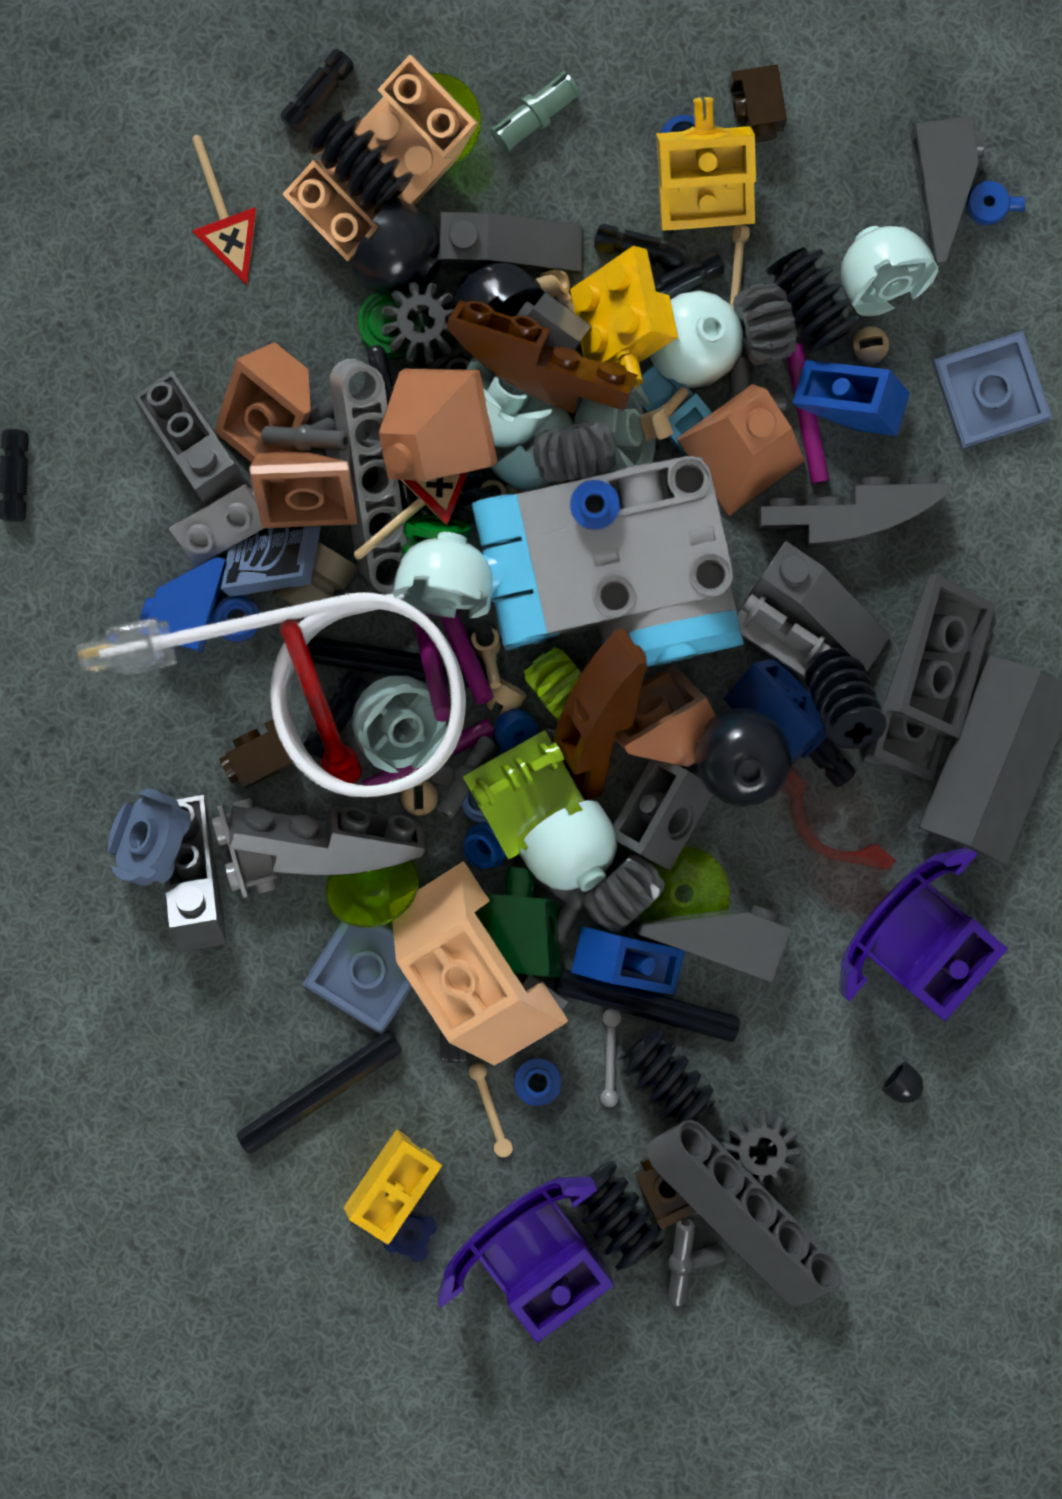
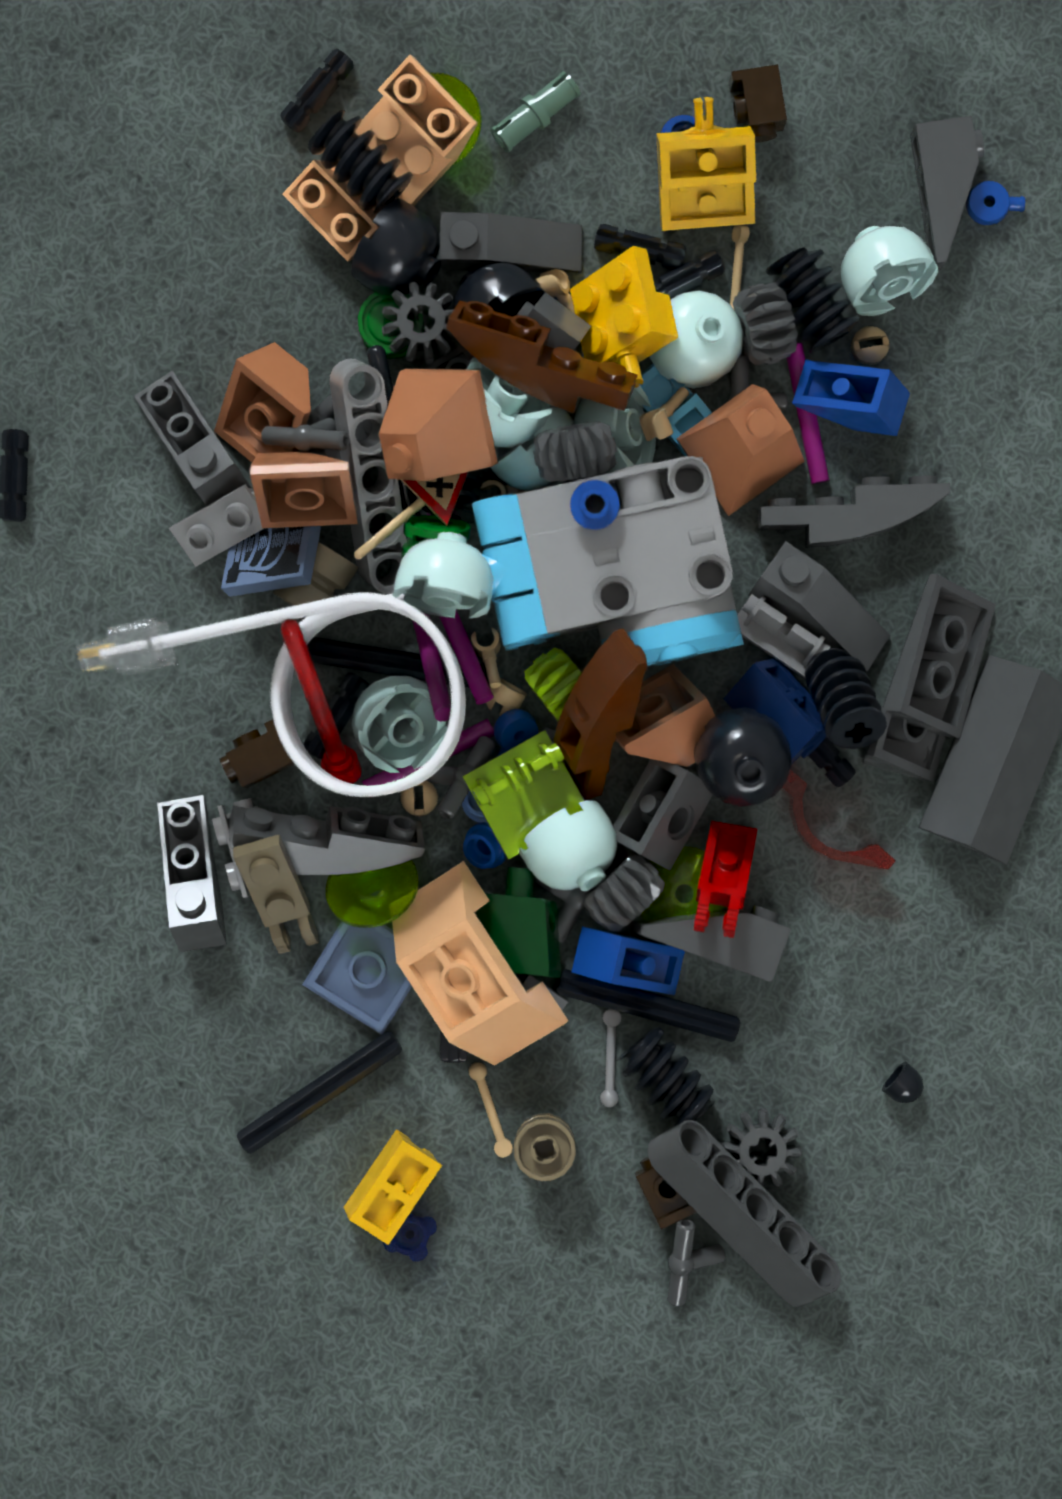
sand blue plate [108,789,191,886] -> none
blue slope [140,557,226,653] -> none
piece [192,135,257,285] -> none
blue plate [213,595,260,642] -> none
dark purple piece [438,1176,614,1343] -> none
blue plate [514,1058,562,1106] -> none
black piece [571,1161,665,1271] -> none
dark purple piece [839,848,1008,1021] -> none
sand blue tile [932,331,1052,450] -> none
none -> dark tan hinge [233,834,319,954]
none -> dark tan wheel [514,1113,576,1181]
none -> red hinge [694,821,758,938]

